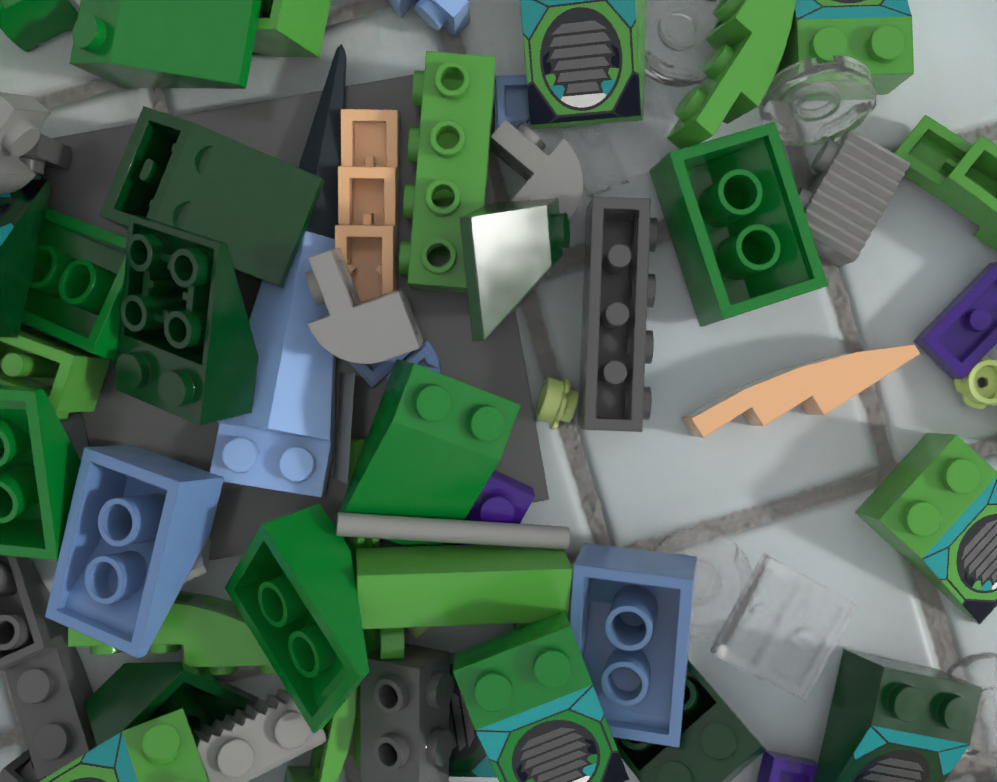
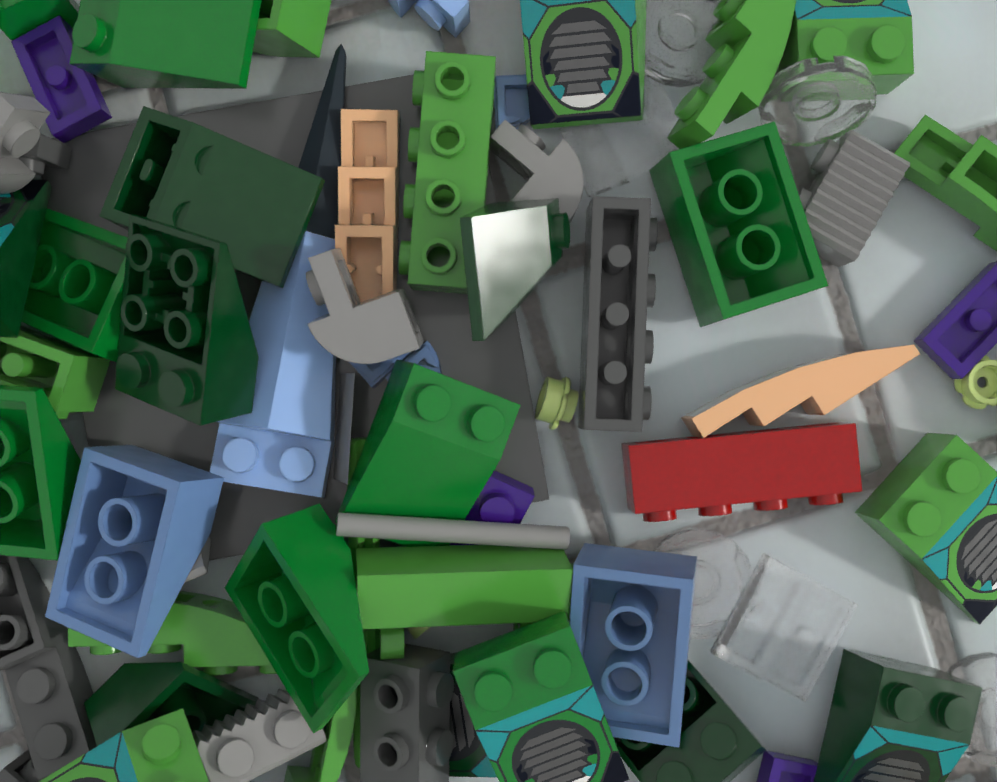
none -> dark purple plate [11,15,112,143]
none -> red brick [621,422,862,522]

